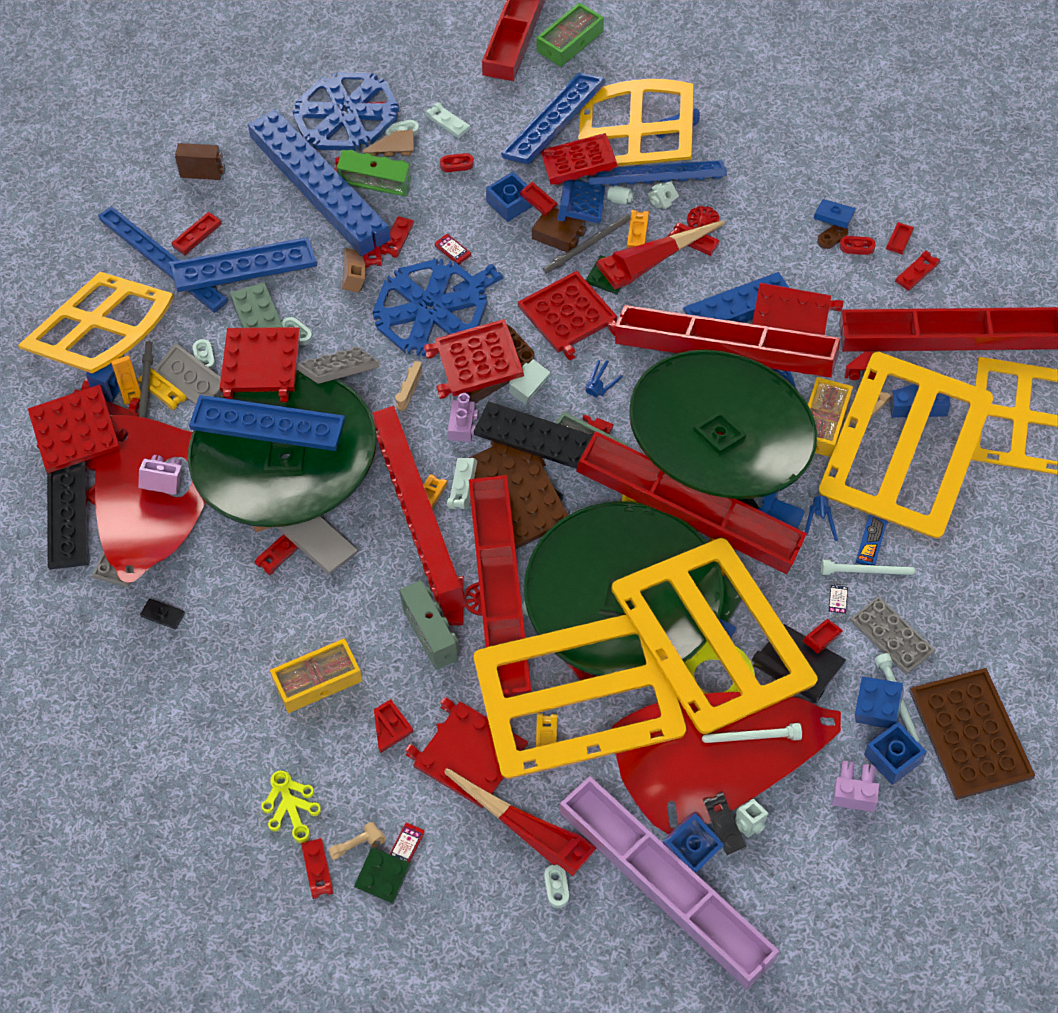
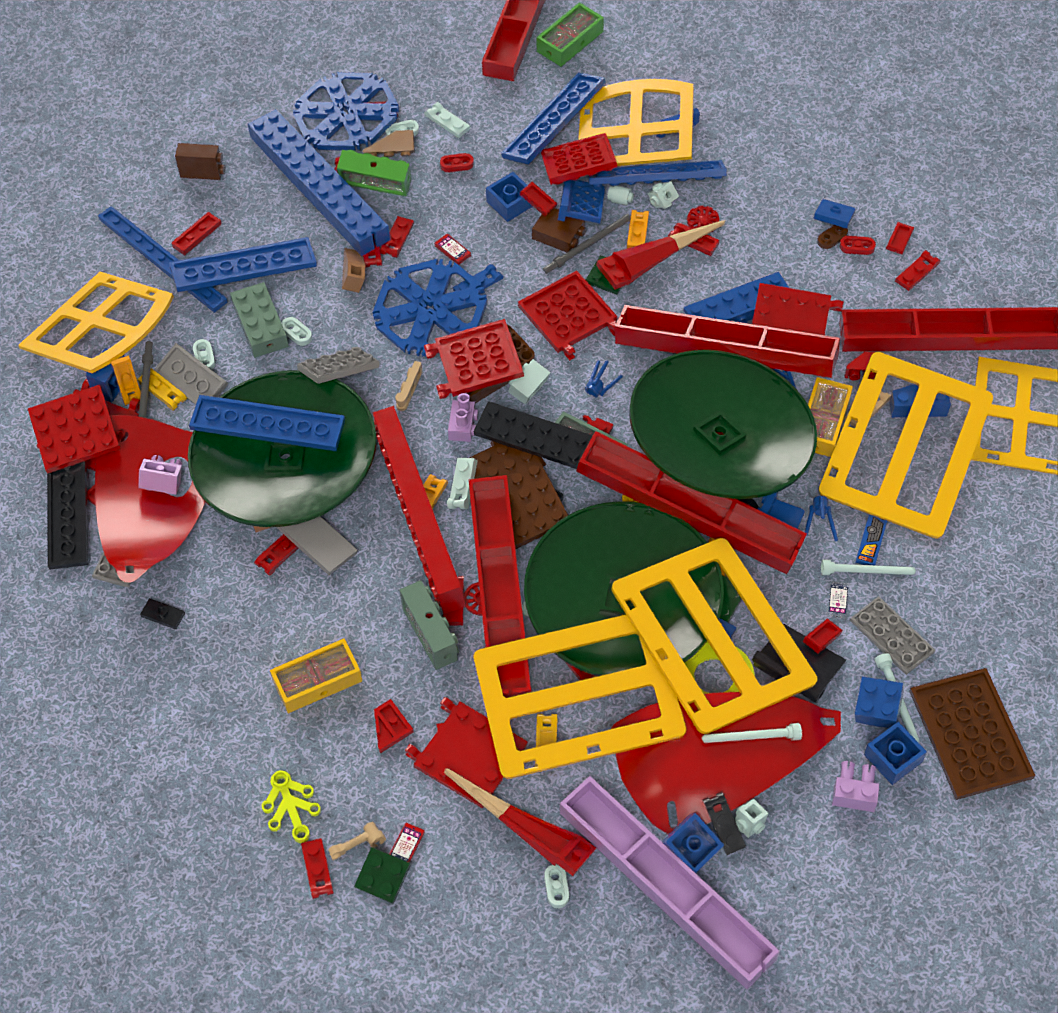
red plate [219,327,301,402] -> none

